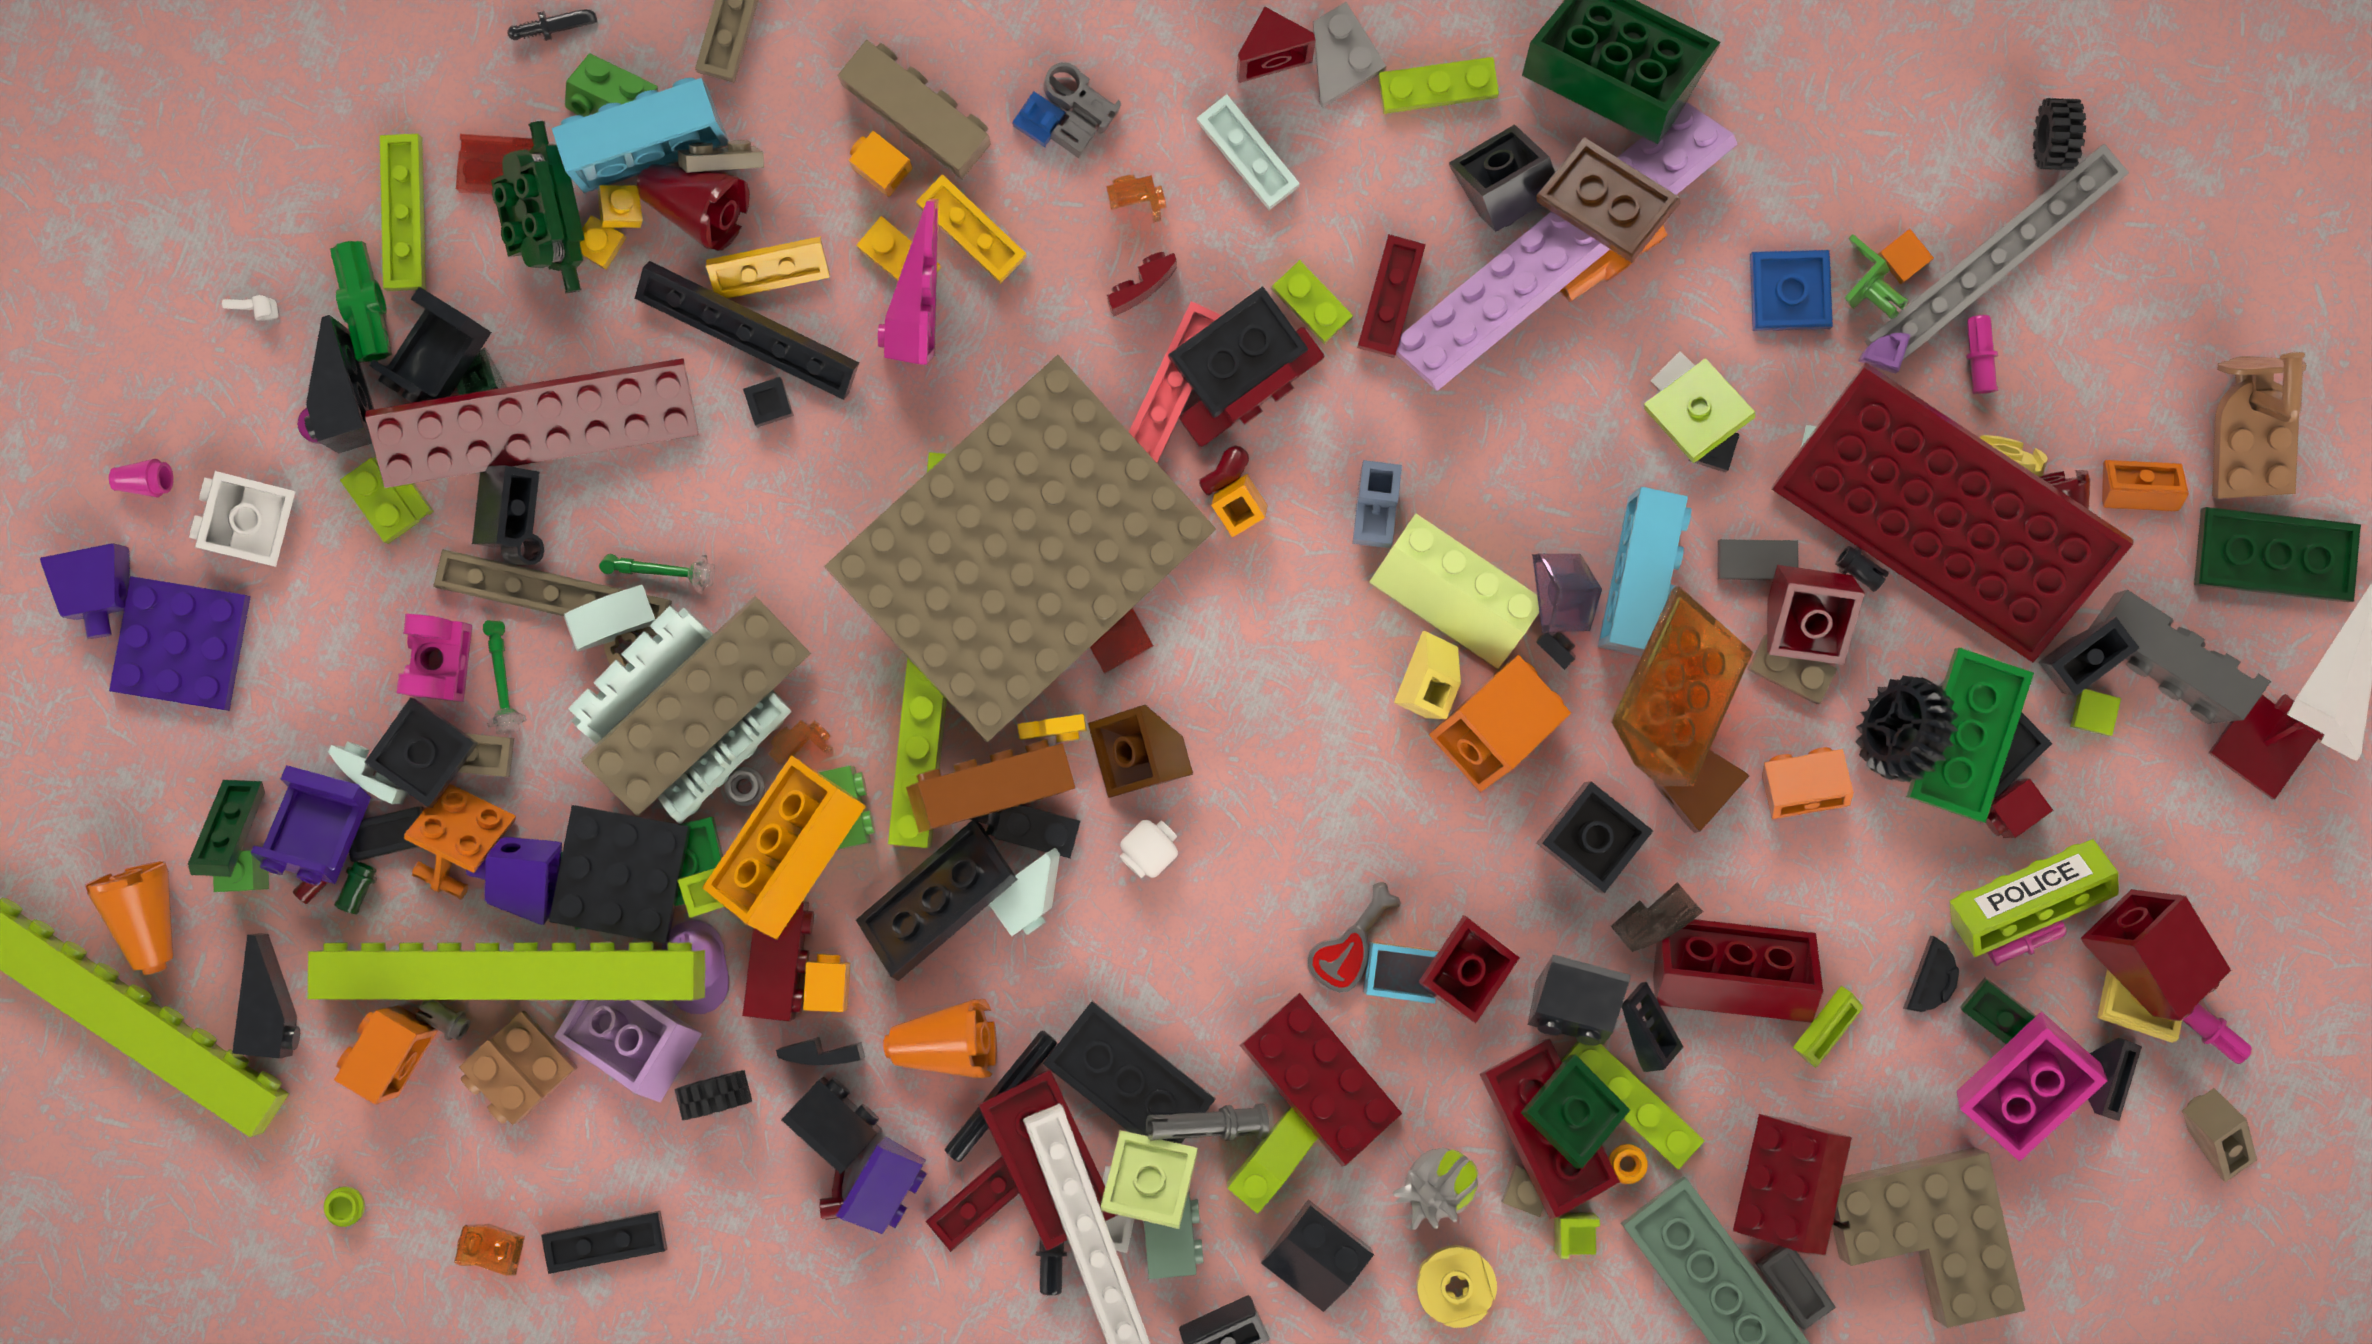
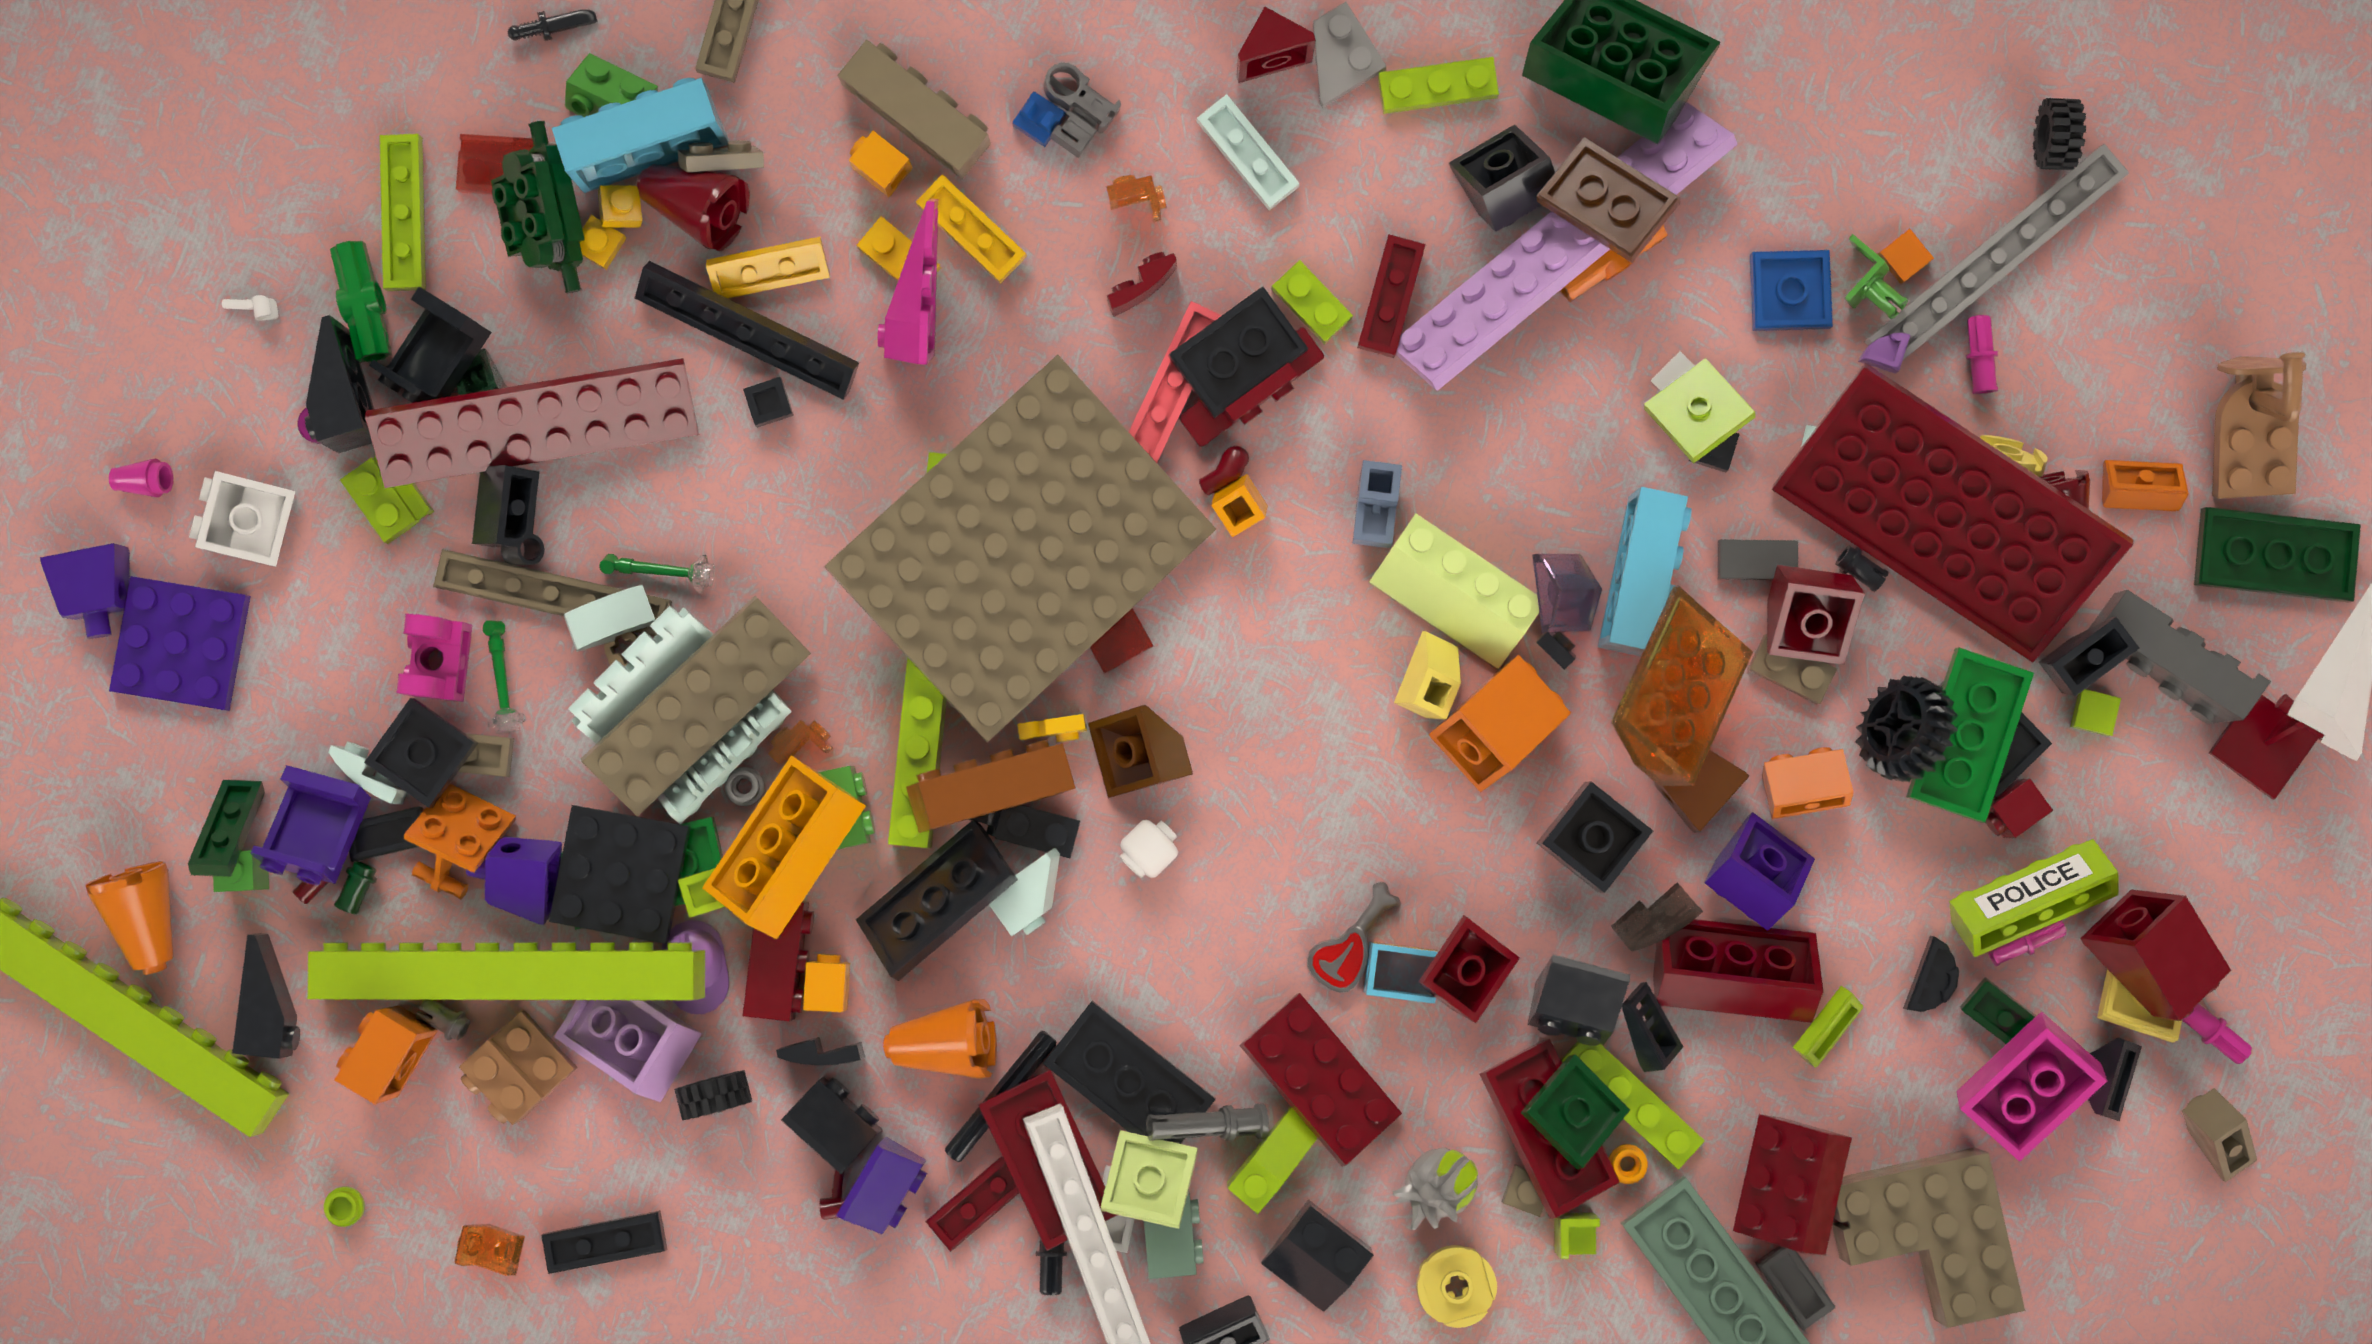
none -> dark purple slope [1704,812,1815,931]

